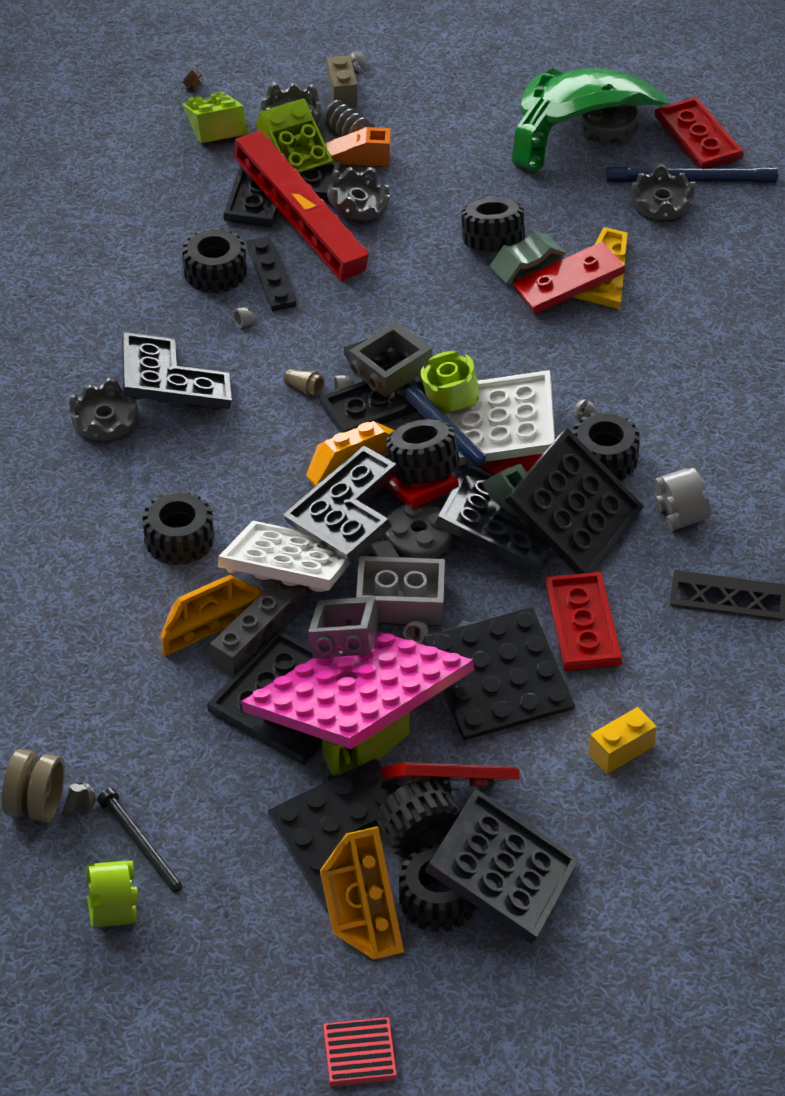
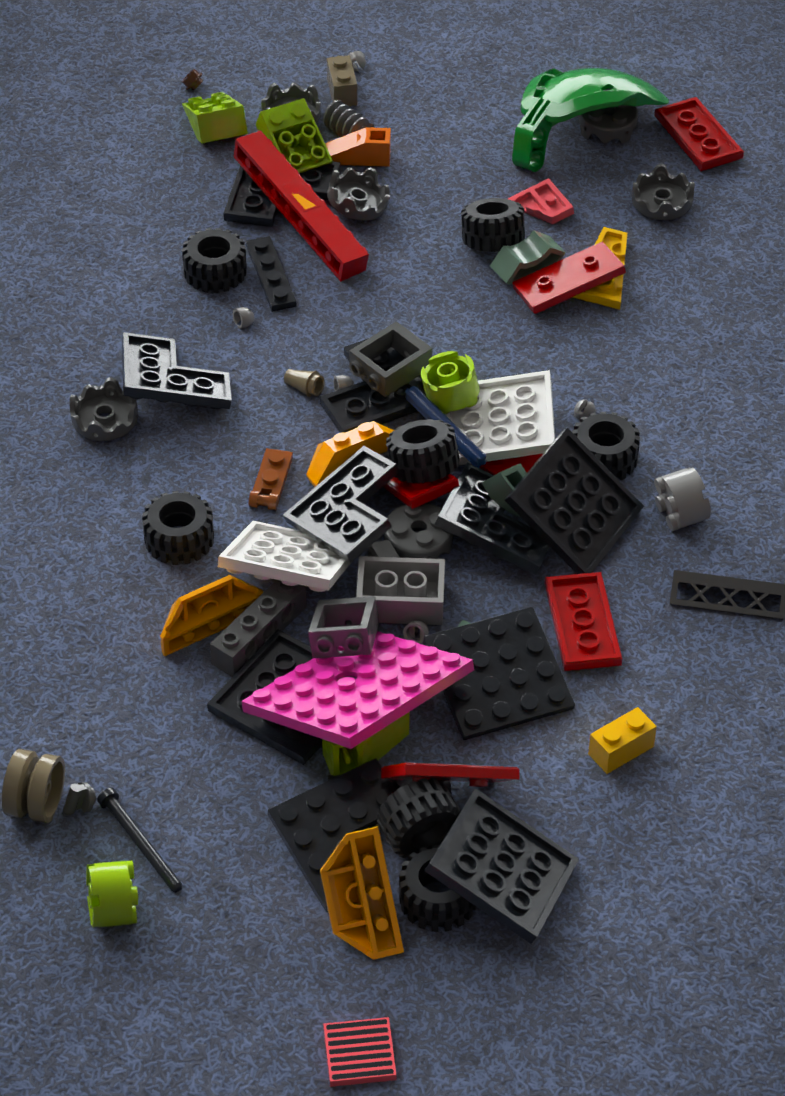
dark blue piece [606,167,778,182] -> none
none -> dark orange plate [249,448,293,511]
none -> coral wing [508,178,574,224]

